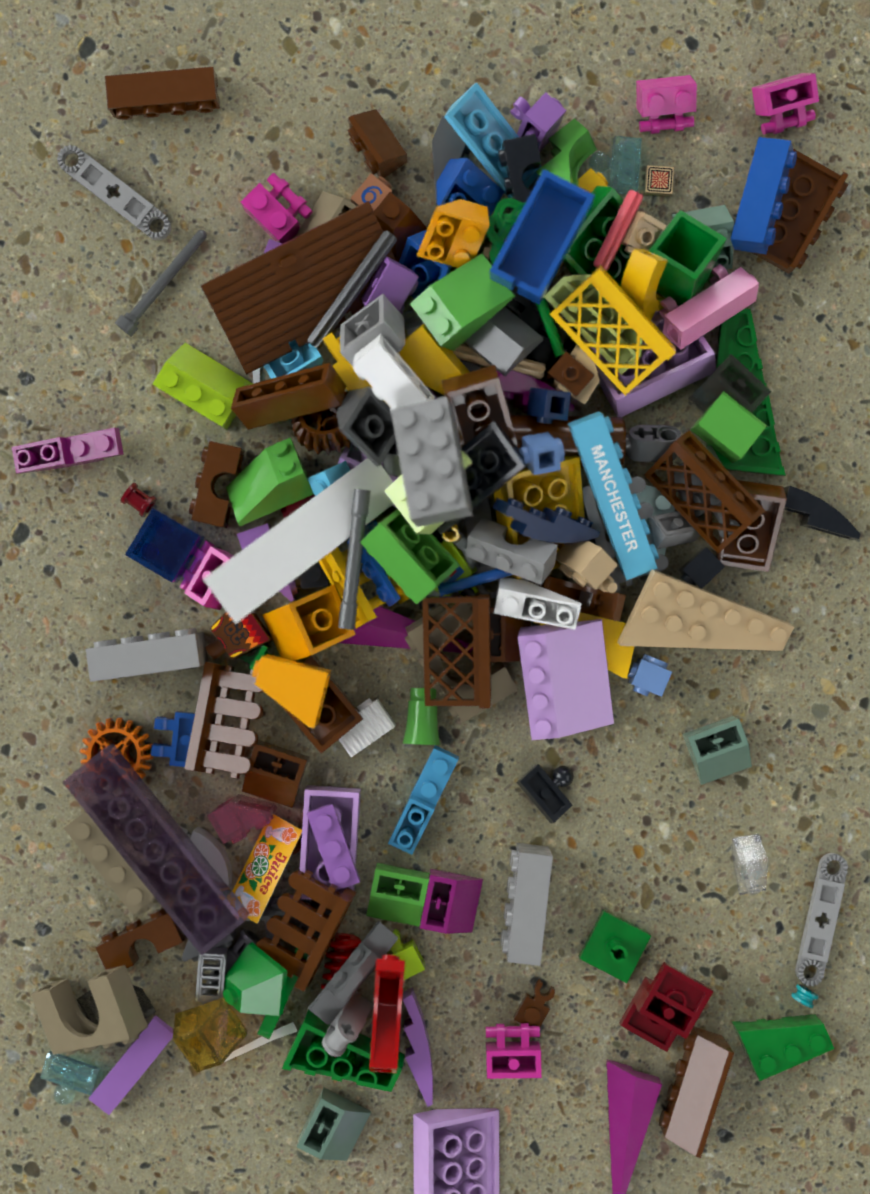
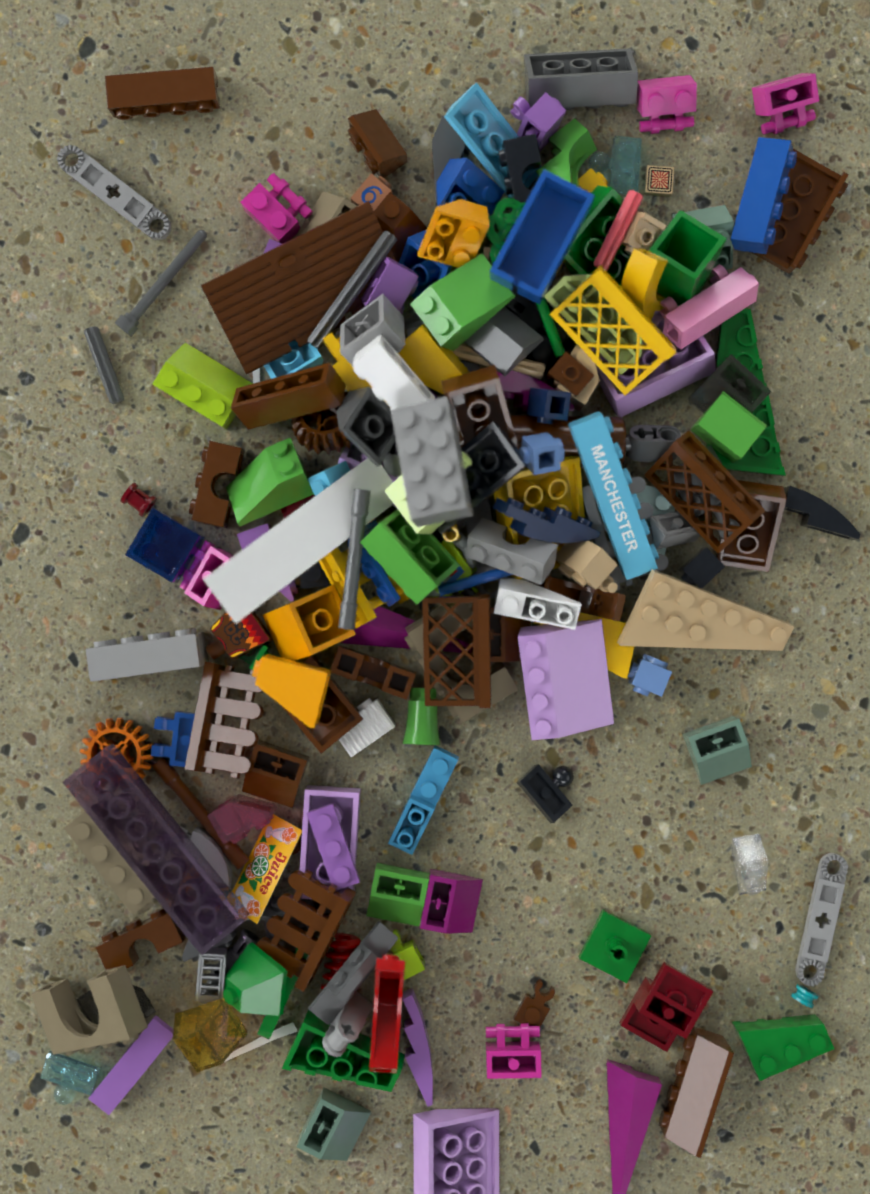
magenta slope [12,427,124,474] -> none
light grey brick [501,843,553,966] -> none
none -> dark grey axle [84,326,124,404]
none -> reddish brown piece [152,757,250,870]
none -> reddish brown arch [331,645,416,700]
none -> dark grey slope [524,48,638,110]

